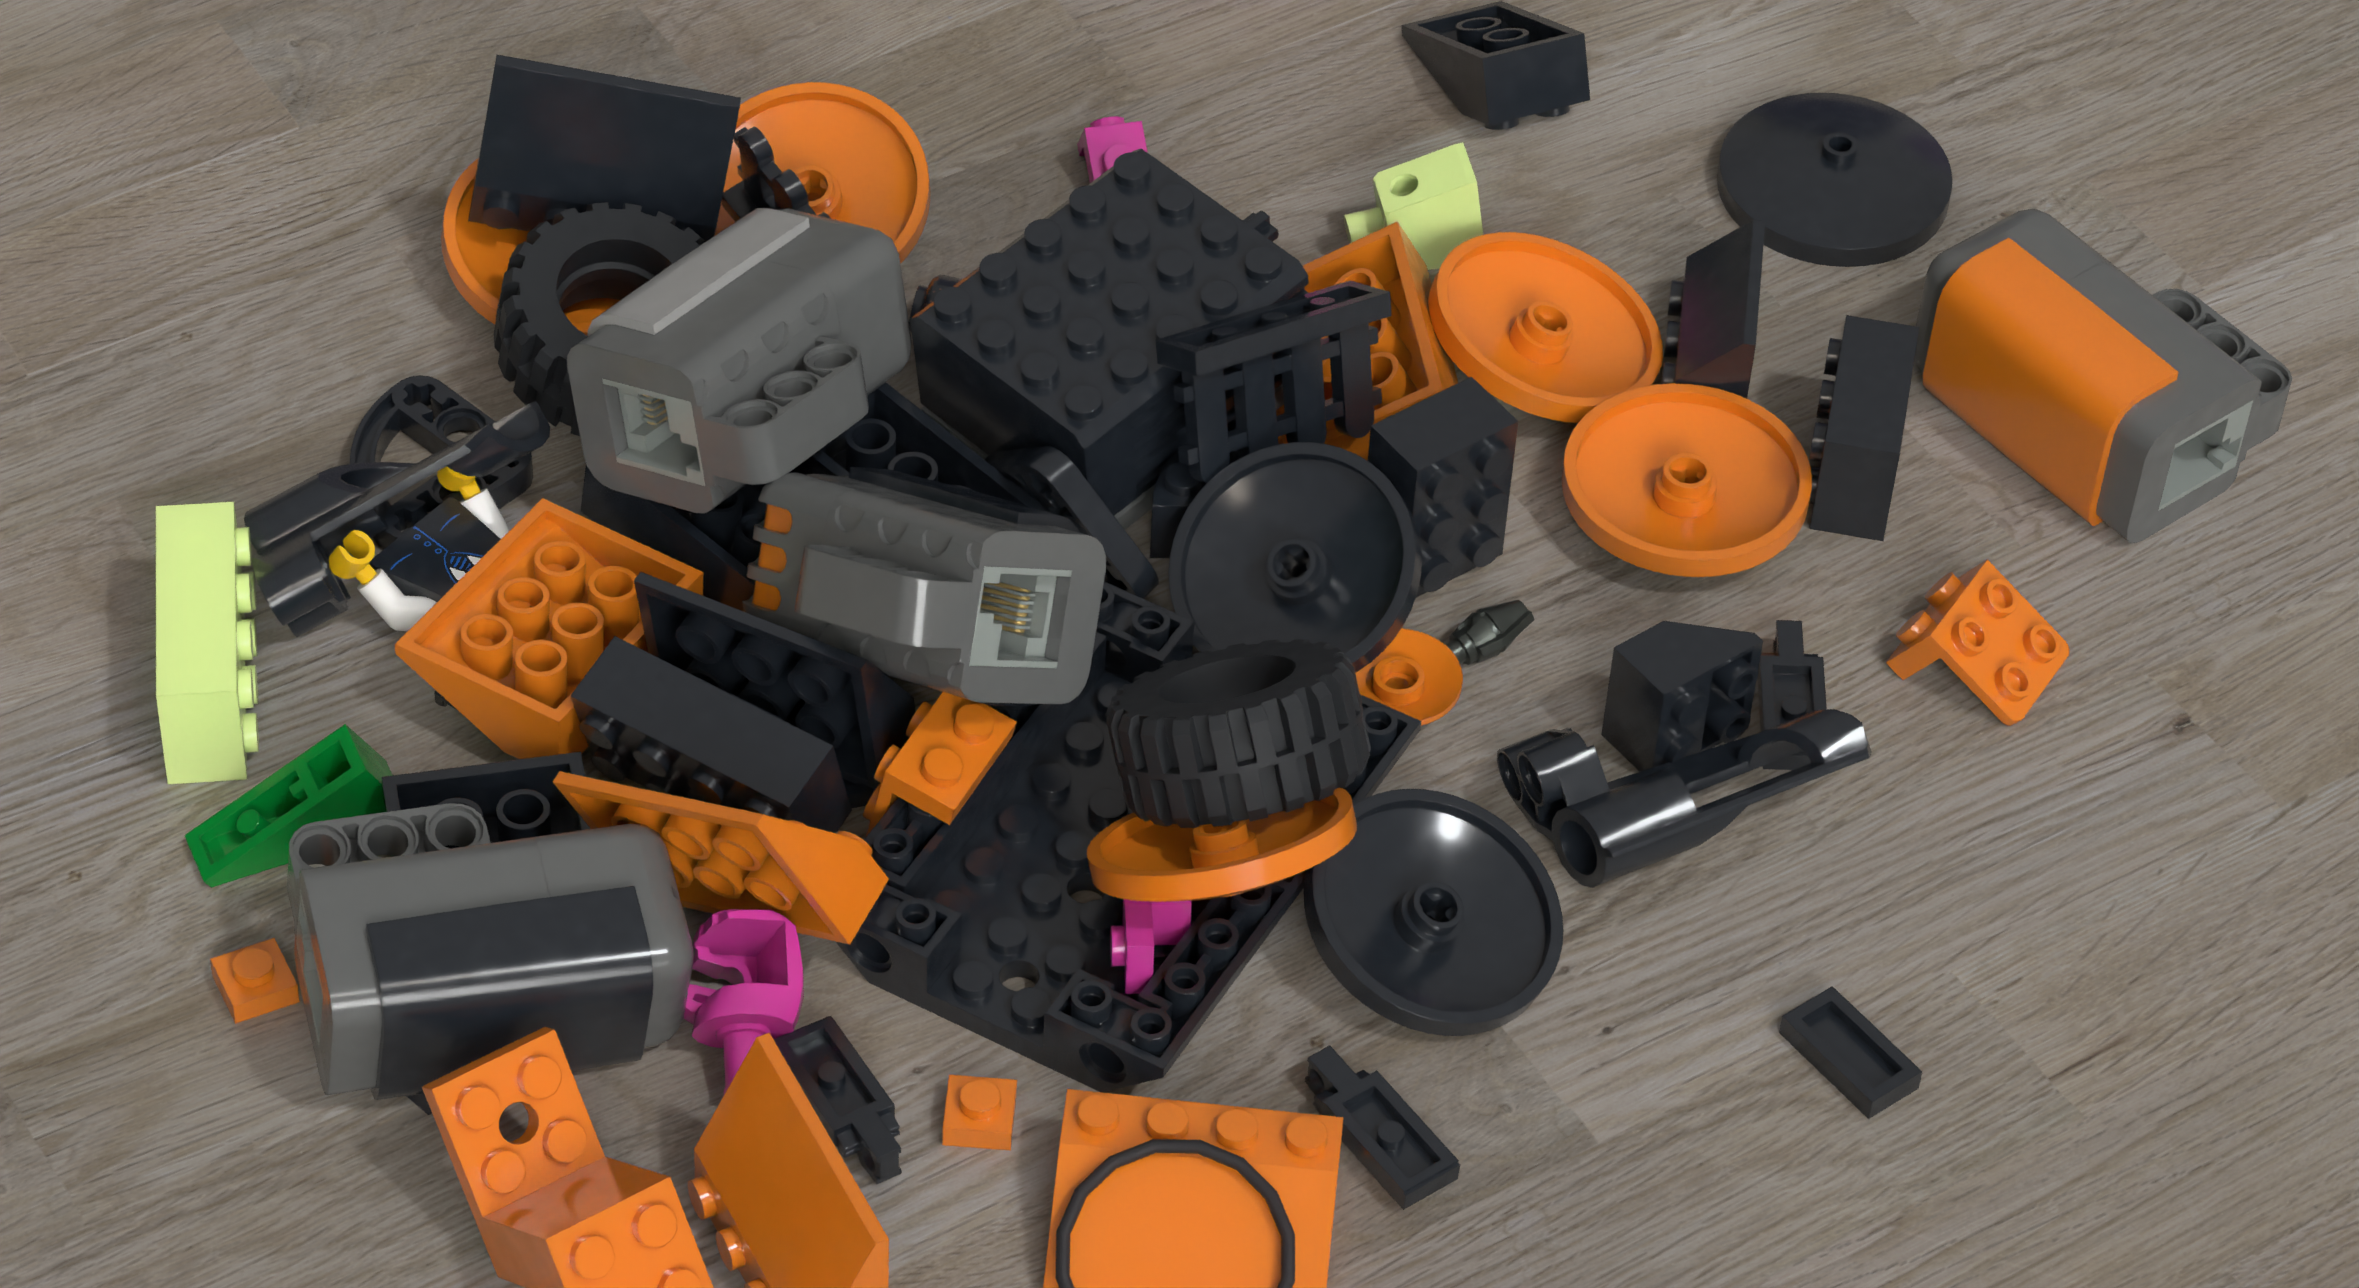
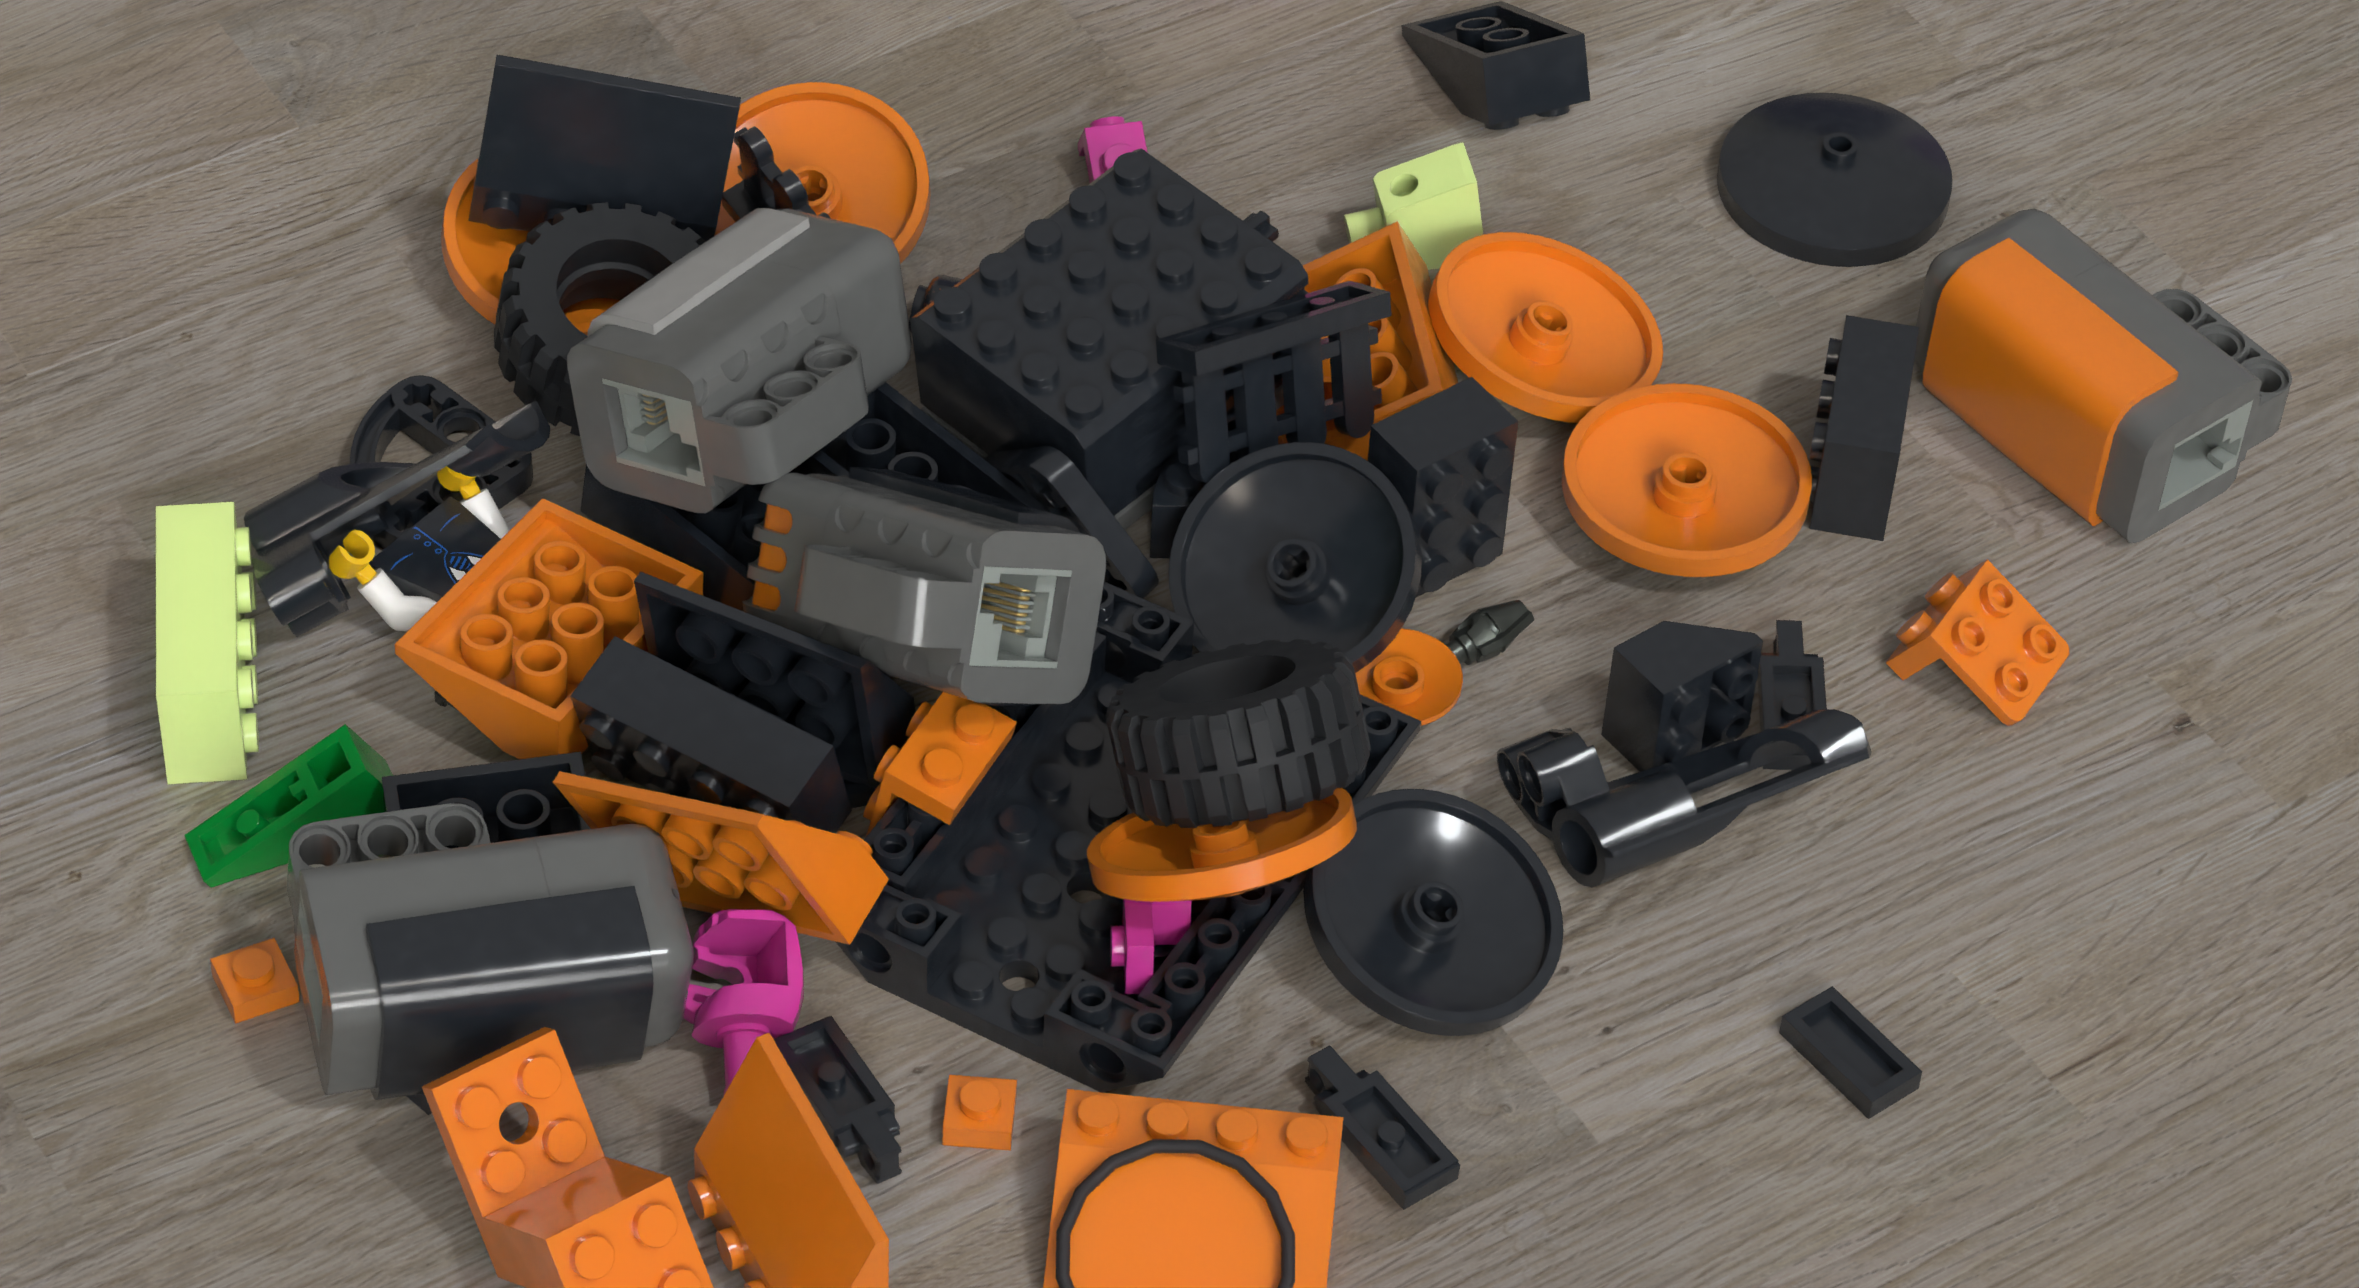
black slope [1661,220,1765,399] -> none

